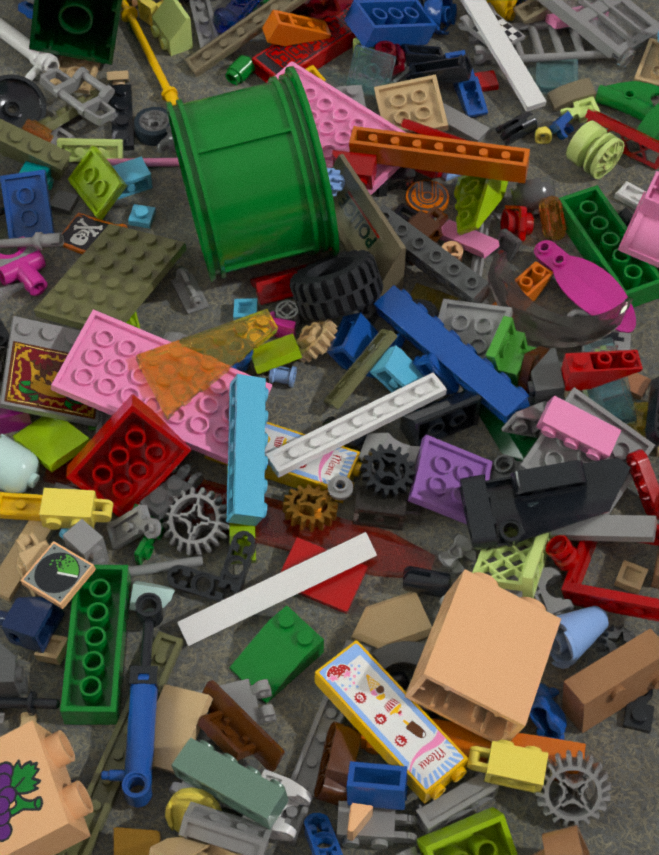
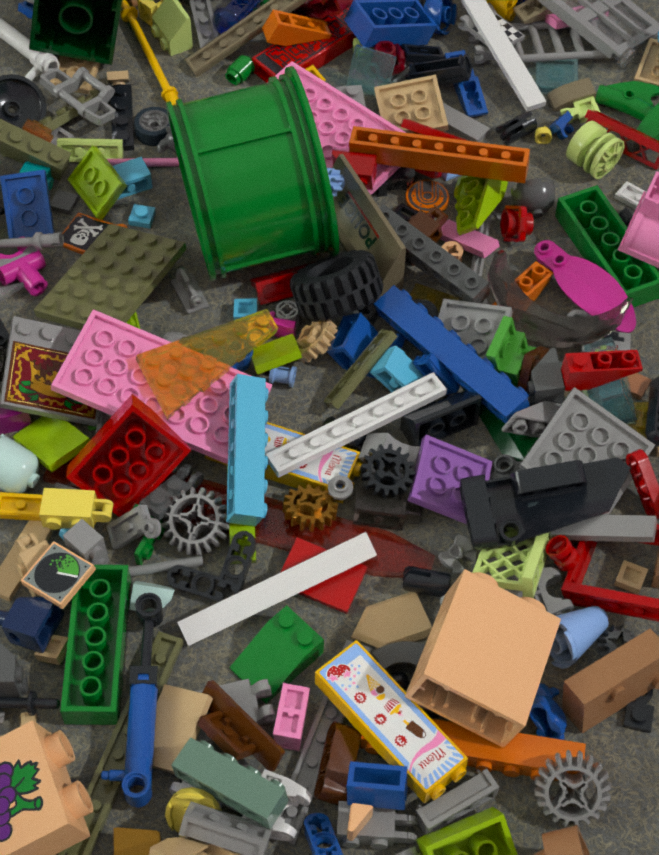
light yellow brick [467,740,548,793] -> none
red tile [474,70,499,92] -> none
dark grey tile [496,228,522,261] -> none
bright pink brick [536,396,621,461] -> none
clear orange plate [539,195,566,241] -> none
none -> bright pink hinge [273,683,310,751]

